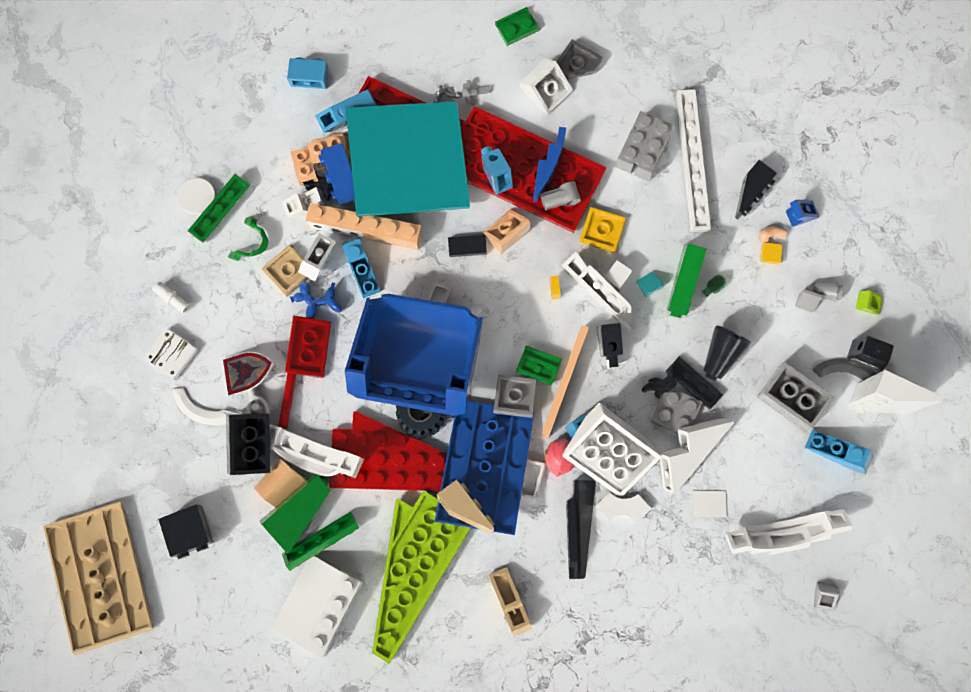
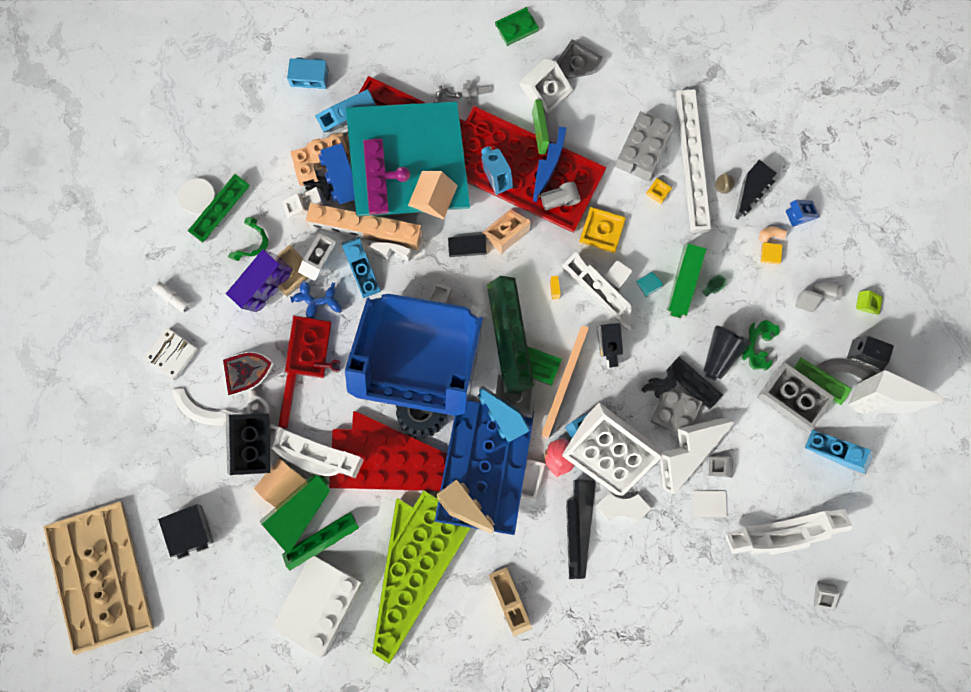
none -> dark purple brick [225,249,293,312]
none -> dark red hand [314,360,341,373]
none -> magenta plate [363,139,410,215]
none -> white slope [370,243,412,261]
none -> light nougat slope [408,171,458,220]
none -> dark azure slope [478,386,530,442]
none -> clear green brick [487,275,534,394]
none -> bright green tile [532,99,550,154]
none -> yellow tile [646,178,672,204]
none -> light grey slope [708,456,733,478]
none -> dark tan tile [715,173,735,194]
none -> green helmet [742,320,780,371]
none -> bright green tile [793,358,852,405]

